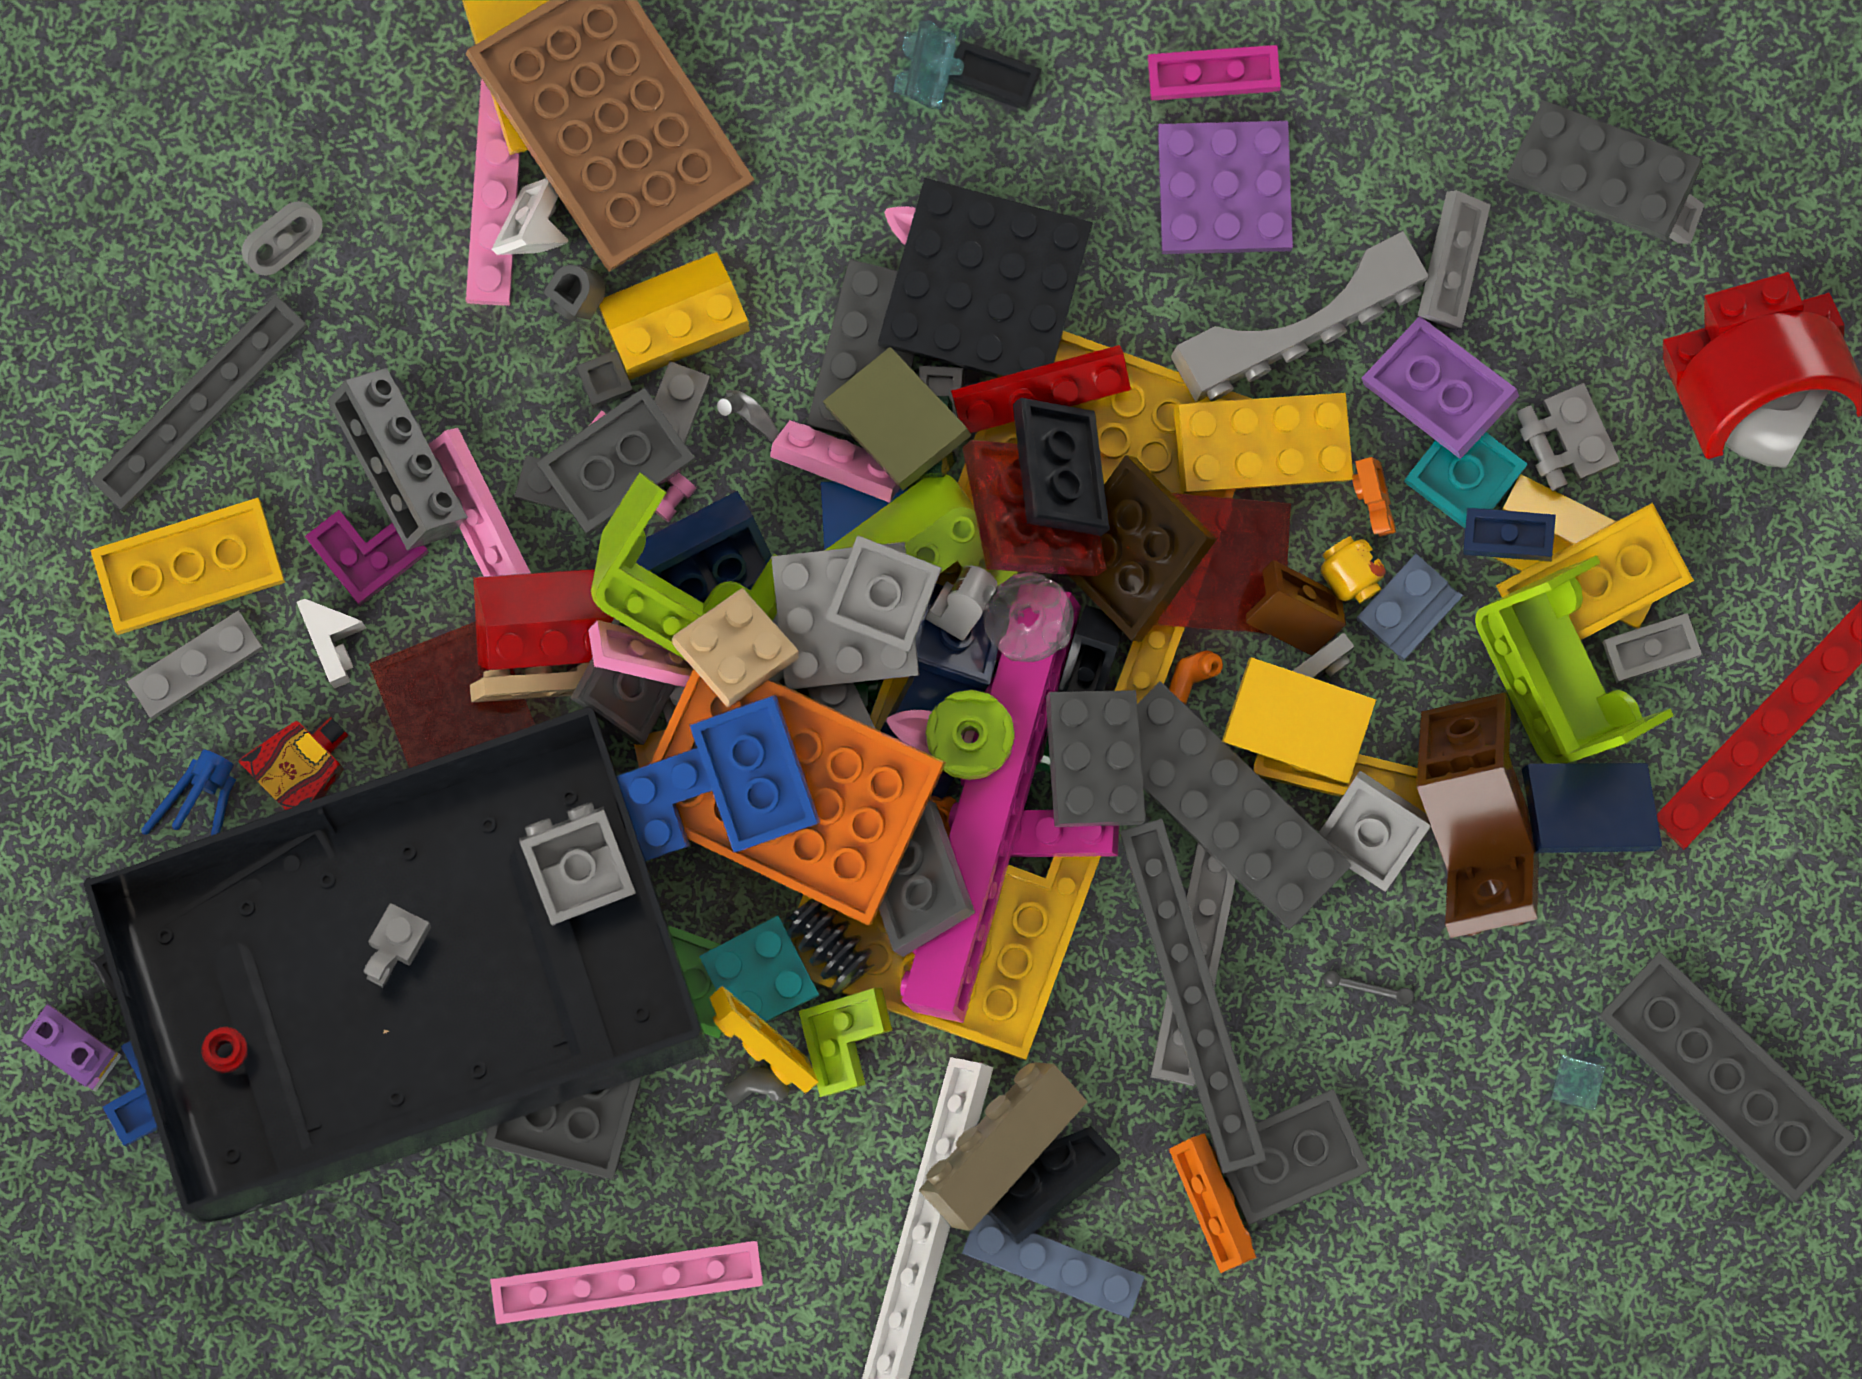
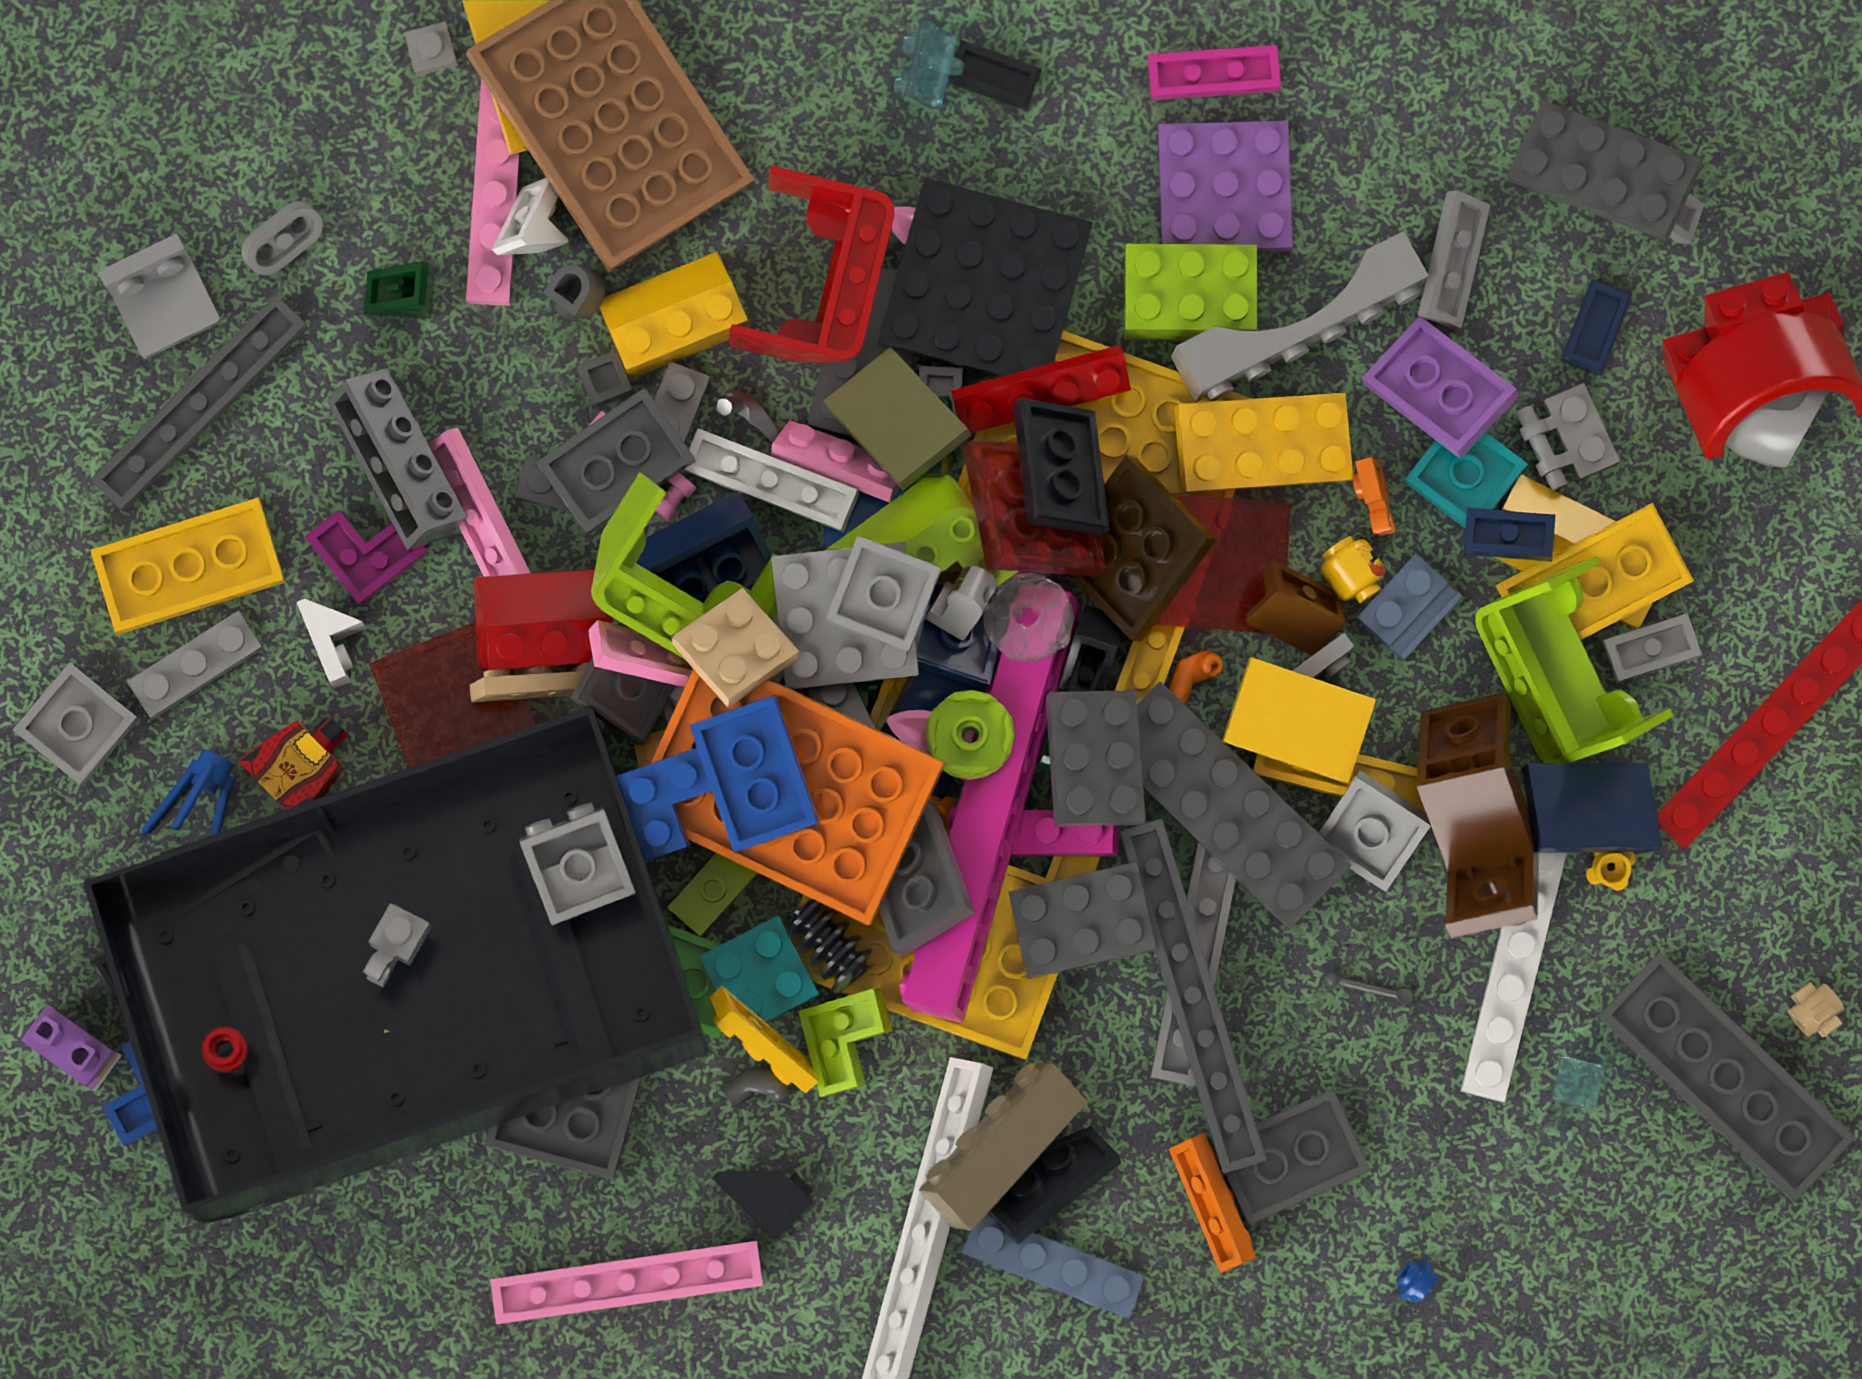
none -> light grey plate [13,662,140,787]
none -> light grey bracket [98,233,221,359]
none -> dark green slope [364,261,435,319]
none -> light grey plate [404,21,458,77]
none -> lime plate [667,853,759,937]
none -> white plate [683,428,860,533]
none -> black slope [712,1171,814,1243]
none -> red windscreen [729,165,895,363]
none -> dark grey plate [1008,862,1159,979]
none -> lime brick [1124,244,1257,341]
none -> blue plate [1396,1260,1437,1303]
none -> white plate [1460,853,1567,1102]
none -> dark blue tile [1560,279,1632,376]
none -> yellow plate [1586,852,1636,891]
none -> tan gear [1788,982,1845,1038]

